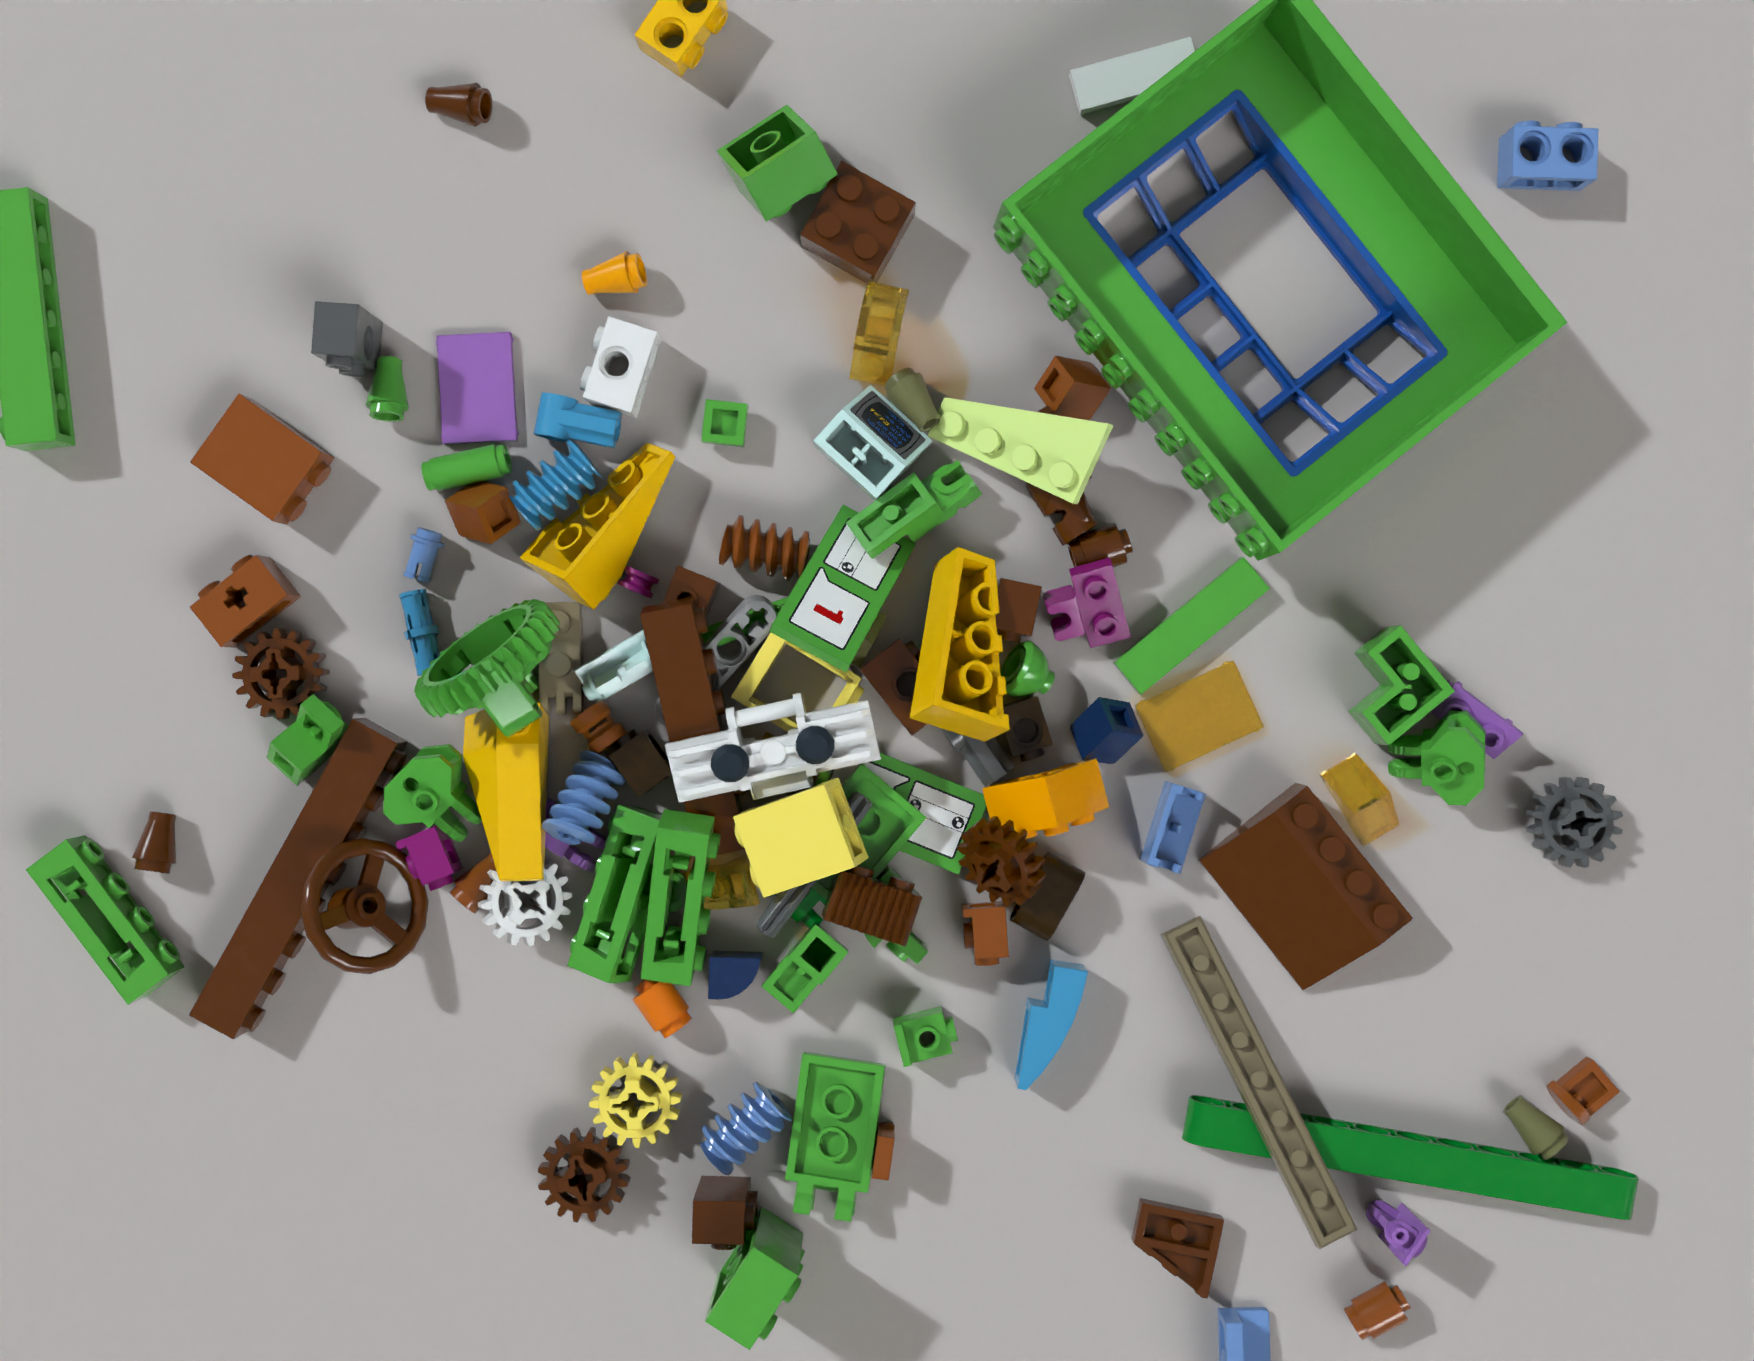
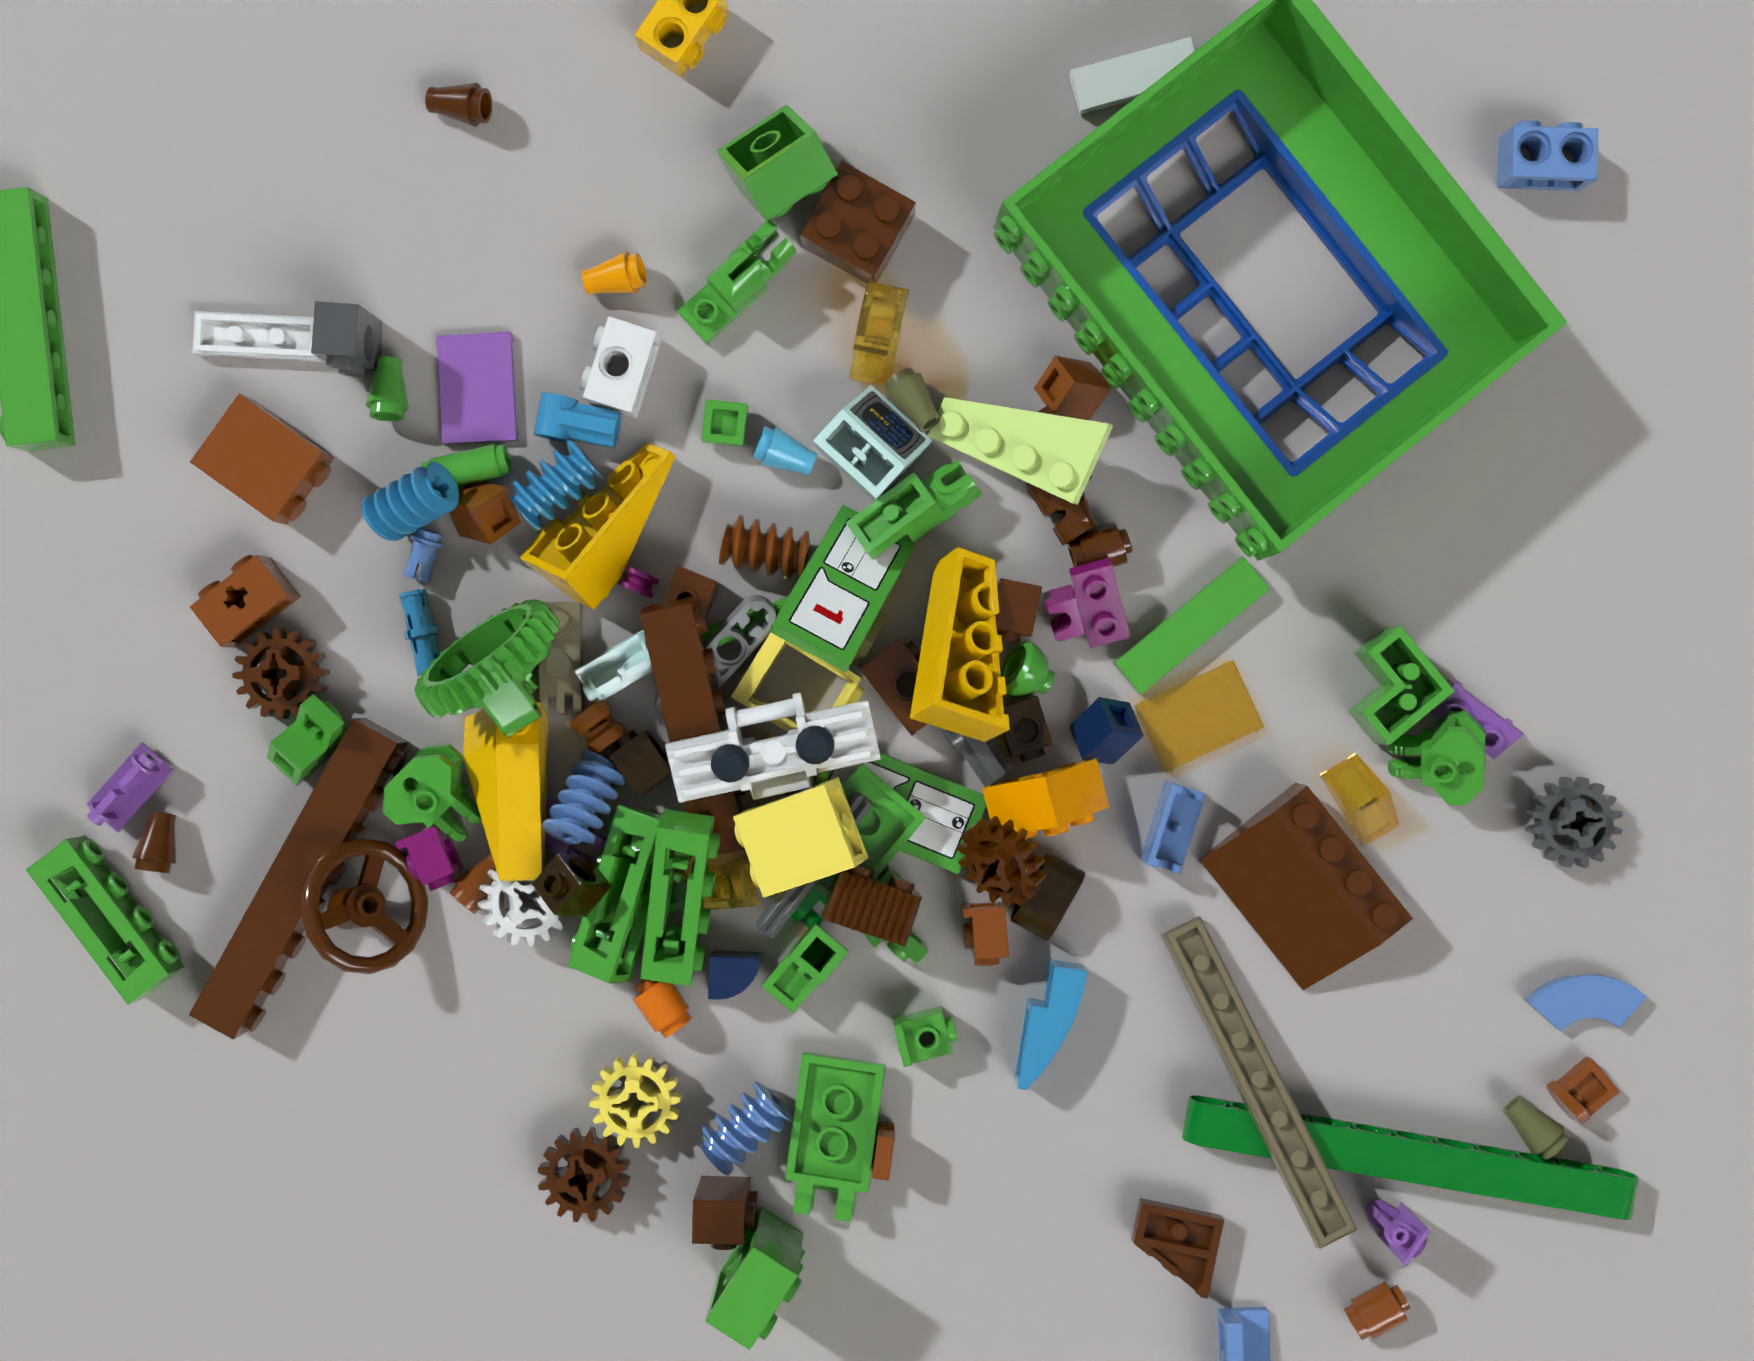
none -> medium lavender hinge [86,742,174,833]
none -> white tile [192,311,322,362]
none -> dark azure piece [361,461,459,541]
none -> dark brown brick [532,854,612,917]
none -> bright green plate [677,220,797,345]
none -> medium azure cone [752,426,817,476]
none -> medium blue tile [1524,974,1647,1031]

